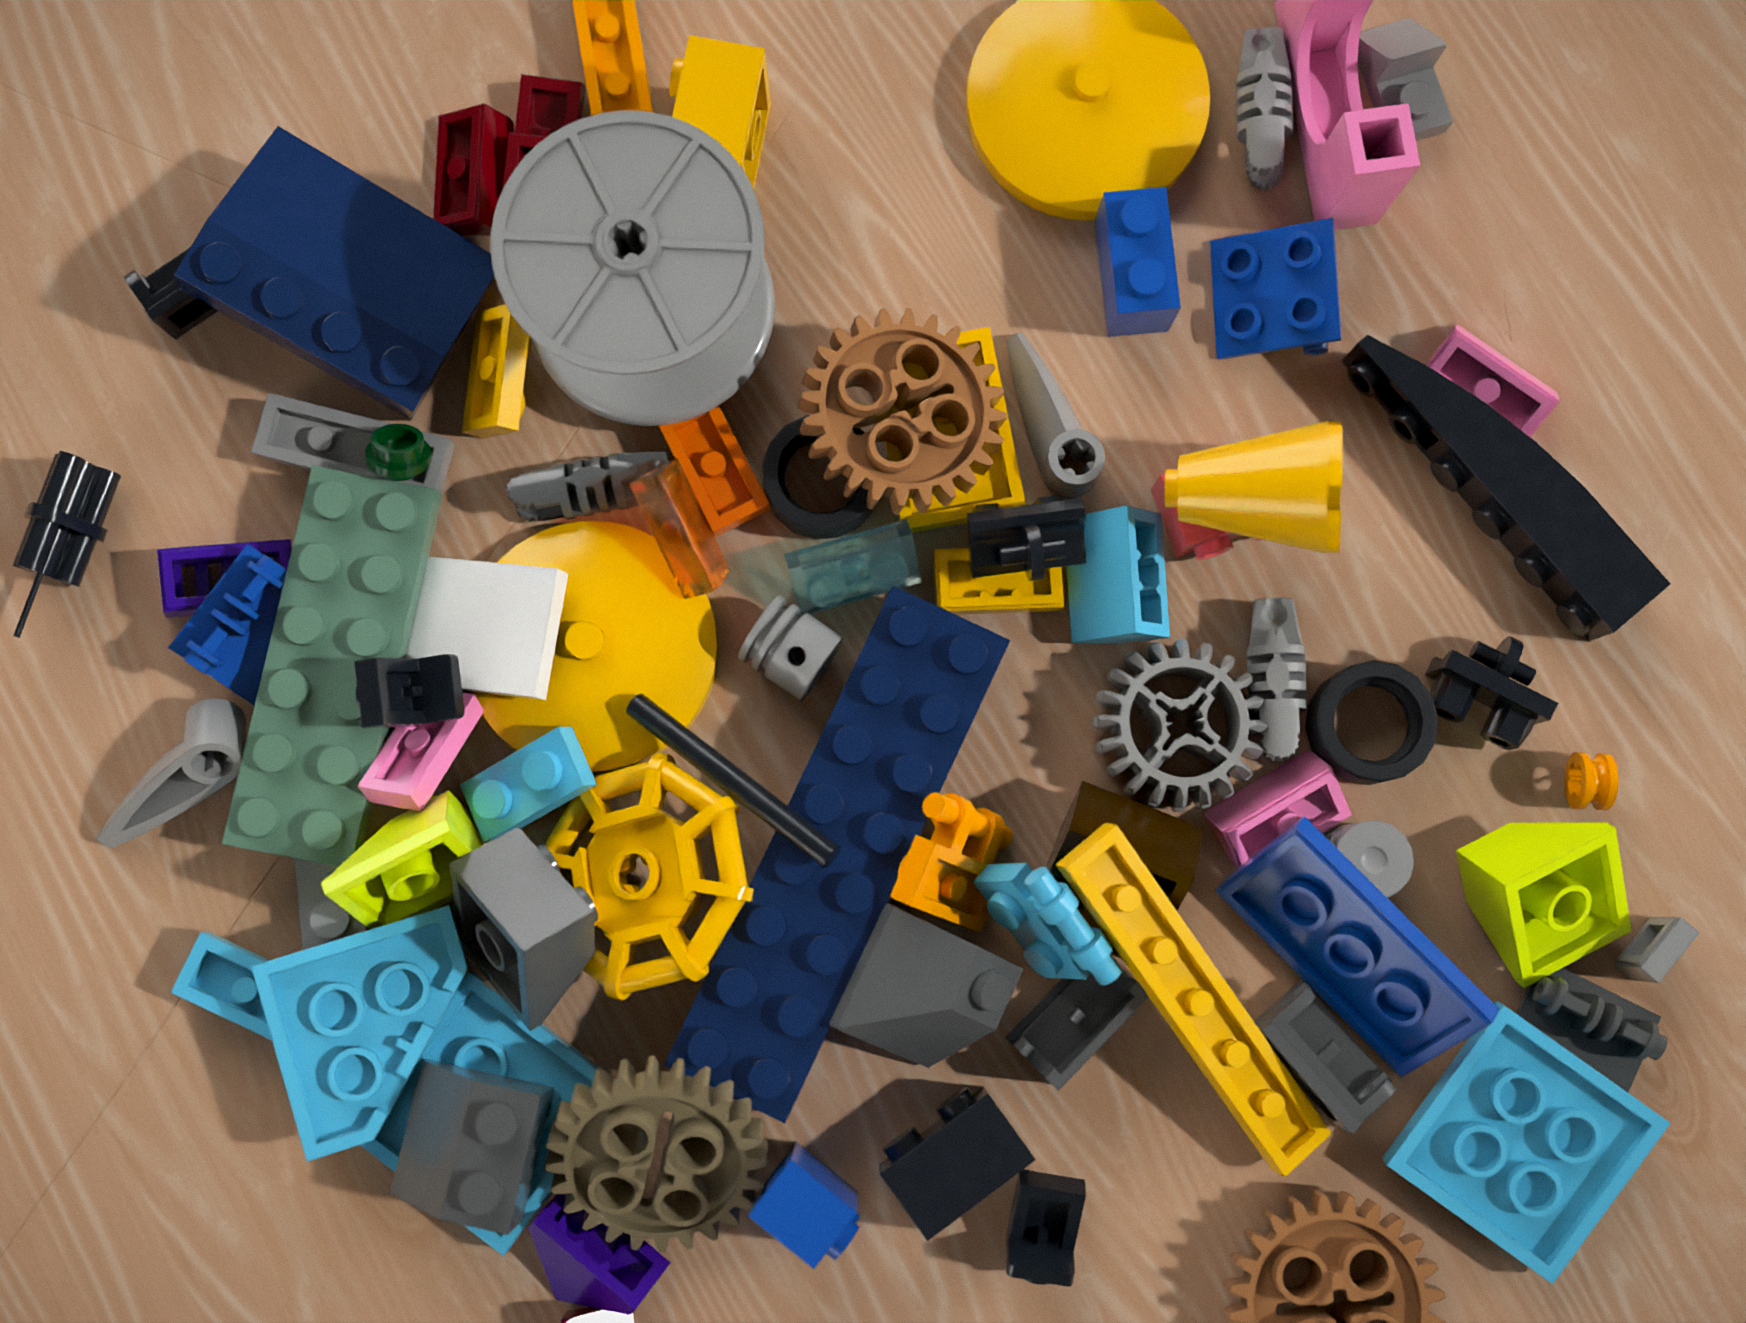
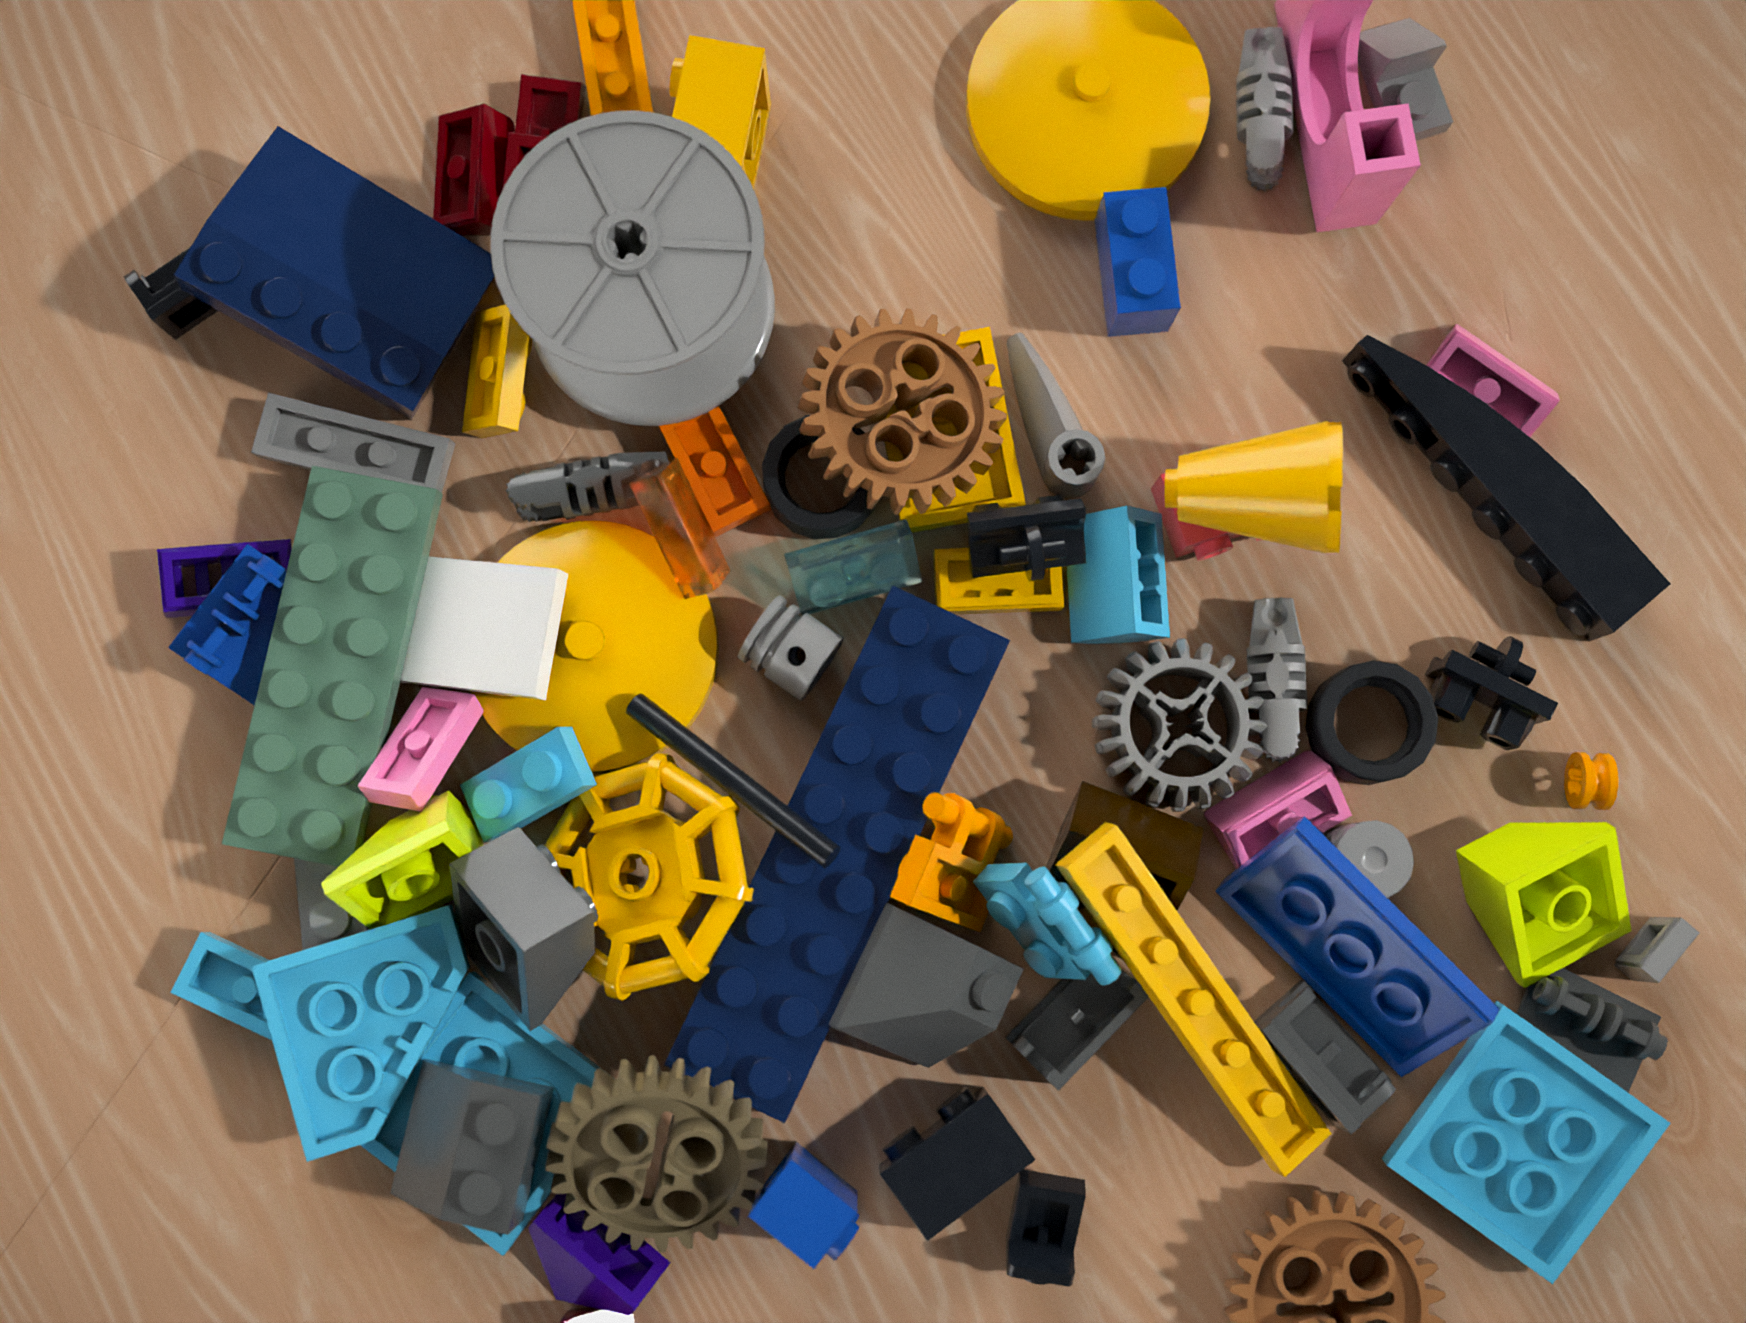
black piece [12,451,121,638] -> none
light grey piece [96,698,246,848] -> none
black bracket [355,654,465,728] -> none
dark green plate [365,424,431,481] -> none
blue hinge [1210,218,1342,360] -> none

